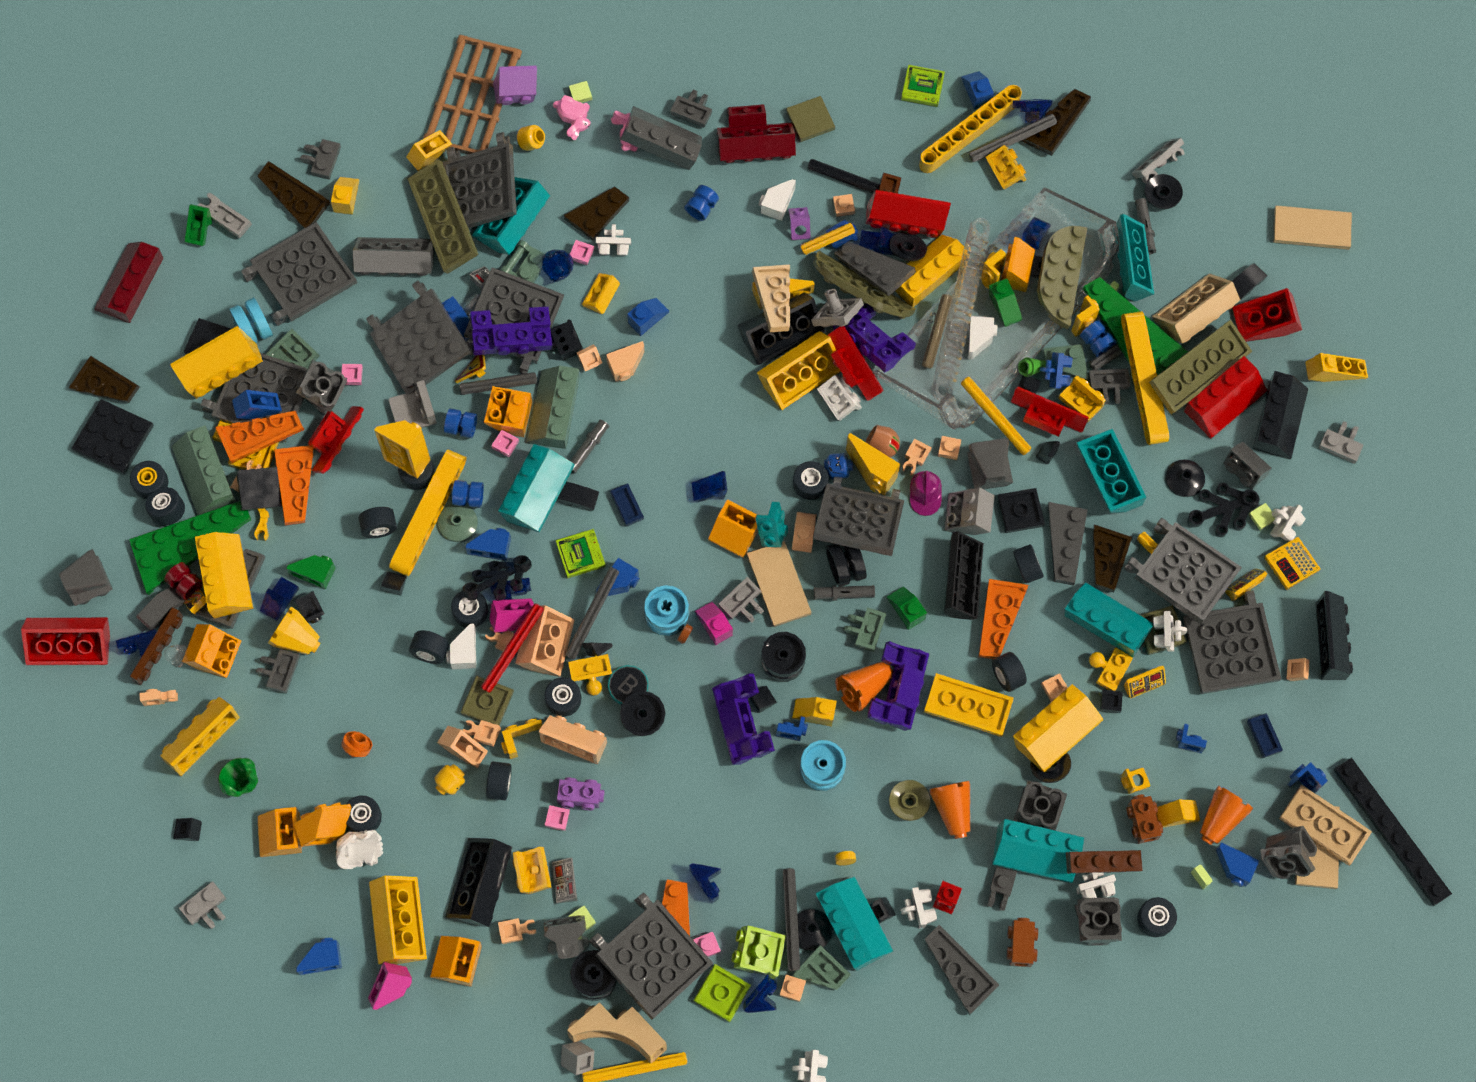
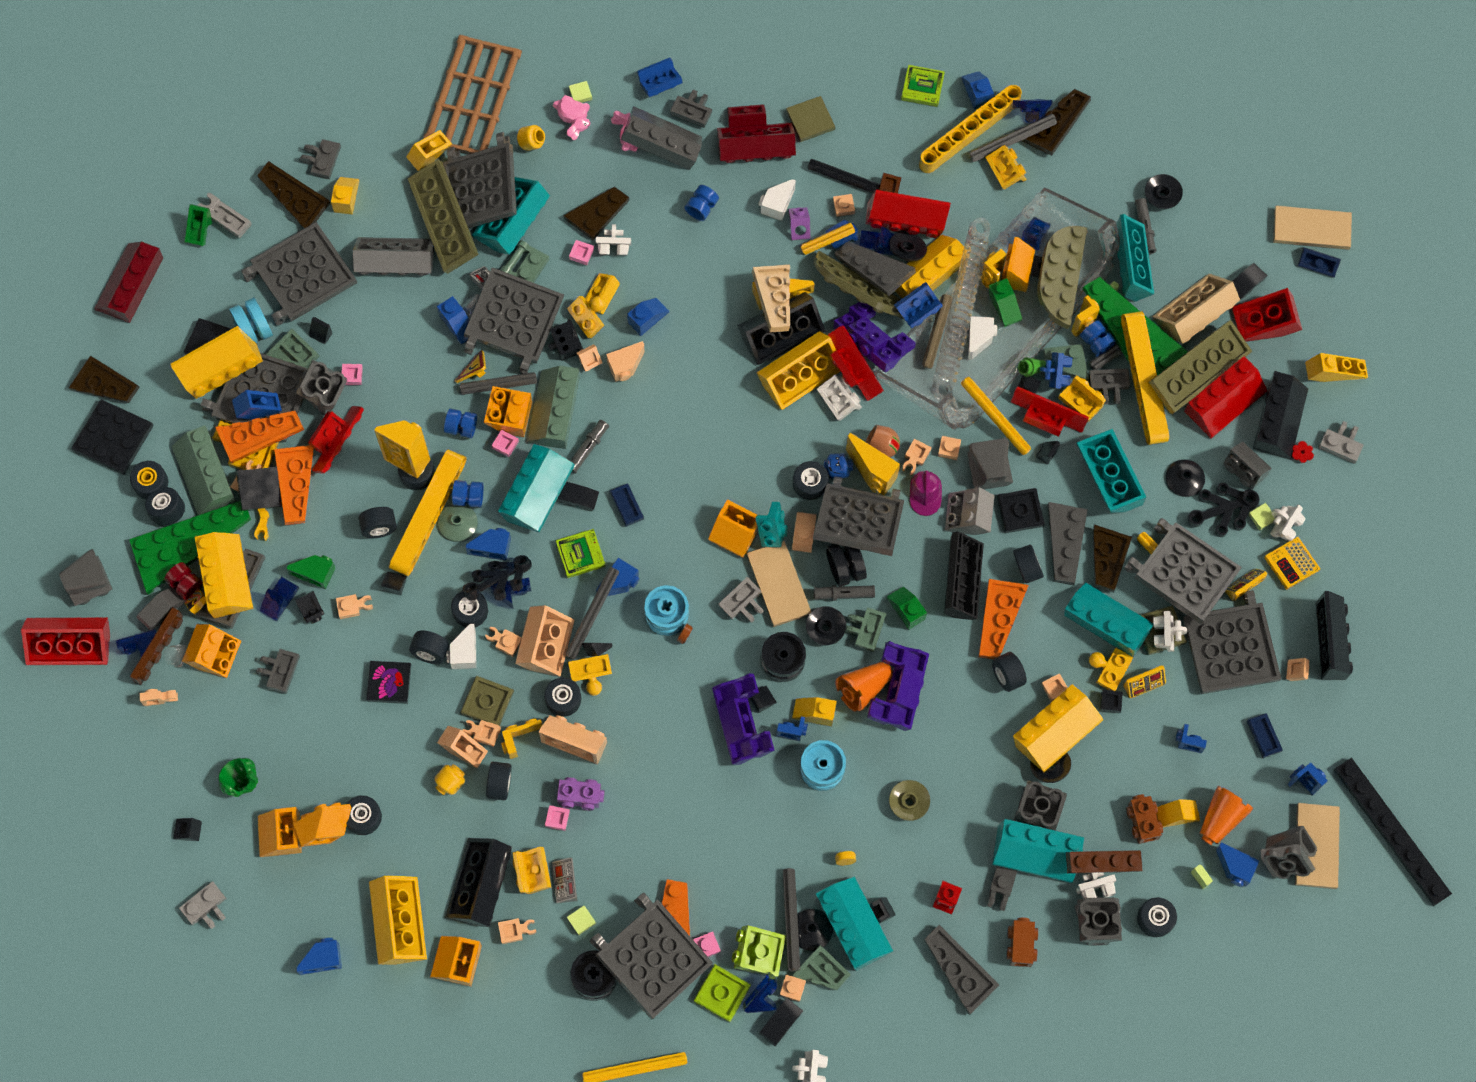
yellow slope [160,697,240,776] -> none
yellow cone [268,607,321,655] -> none
white hair [336,830,383,869] -> none
orange plate [341,731,373,757] -> none
dark grey plate [366,280,471,394] -> none
dark pink slope [368,962,412,1010] -> none
light grey bracket [389,380,437,428] -> none
dark purple bracket [470,307,552,355] -> none
red axle [481,603,544,693] -> none
dark pink slope [489,598,534,632] -> none
medium lavender slope [493,66,537,105] -> none
clear blue hair [542,249,574,282] -> none
dark grey piece [544,915,589,959] -> none
light grey panel [561,1041,594,1075] -> none
tan arch [567,1002,667,1063] -> none
black tile [608,665,649,705] -> none
black wheel [620,691,666,736] -> none
clear blue slope [689,863,721,904] -> none
clear blue slope [691,471,728,503] -> none
dark pink slope [695,602,733,645] -> none
light grey plate [811,289,864,327] -> none
white hips [900,887,937,929] -> none
yellow plate [924,673,1014,737] -> none
orange cone [929,781,970,839] -> none
yellow bracket [1121,768,1150,794] -> none
light grey plate [1132,138,1185,184] -> none
tan tile [1279,784,1372,866] -> none
none -> black slope [309,317,333,344]
none -> light nougat plate [336,594,373,619]
none -> black tile [366,661,411,704]
none -> yellow plate [567,296,606,338]
none -> blue bracket [637,57,683,97]
none -> black slope [759,998,803,1047]
none -> black dish [806,606,846,646]
none -> blue bracket [894,282,943,328]
none -> red plant [1292,441,1314,463]
none -> dark blue slope [1298,247,1341,278]

